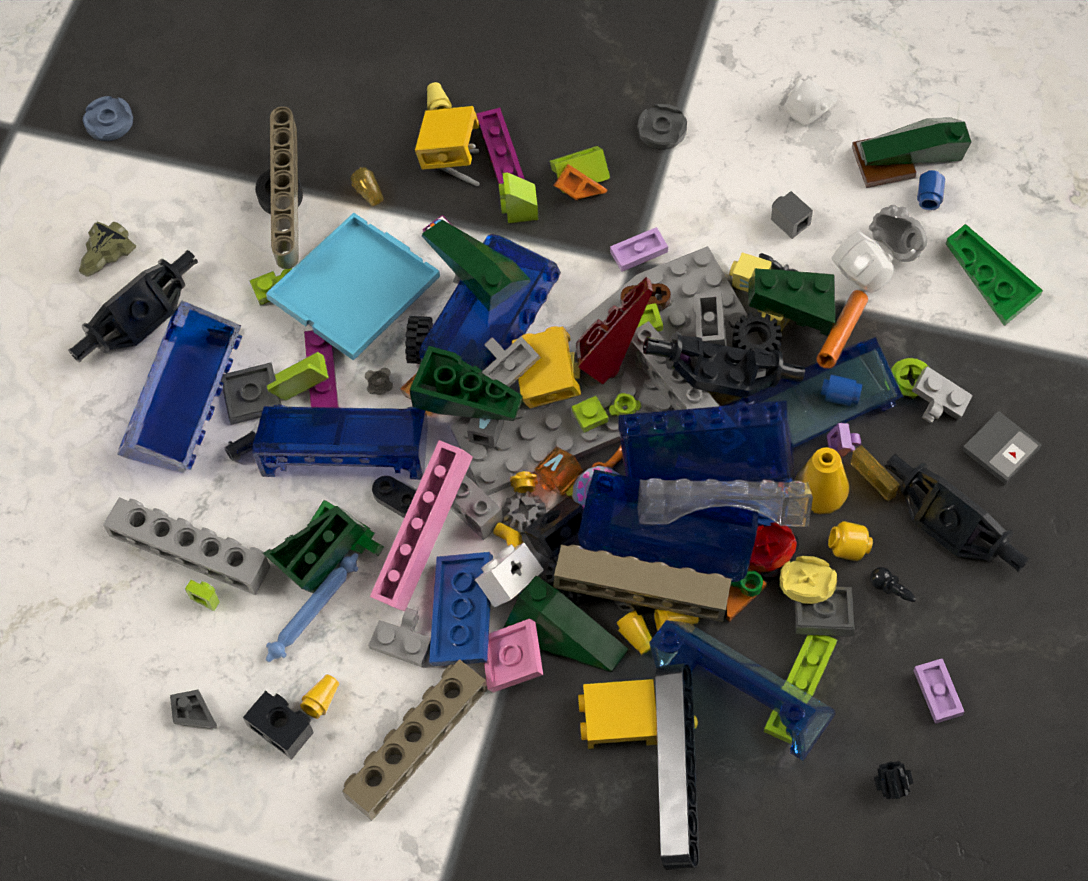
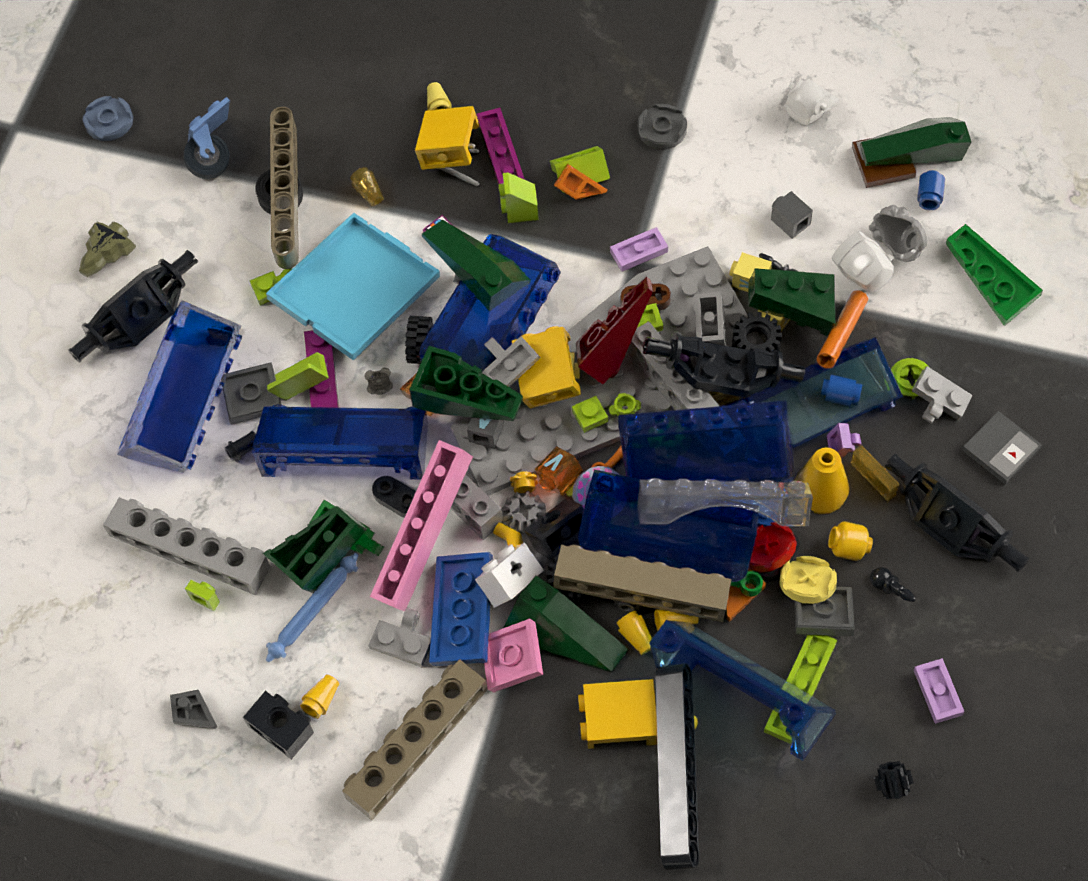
none -> plate [184,97,230,179]

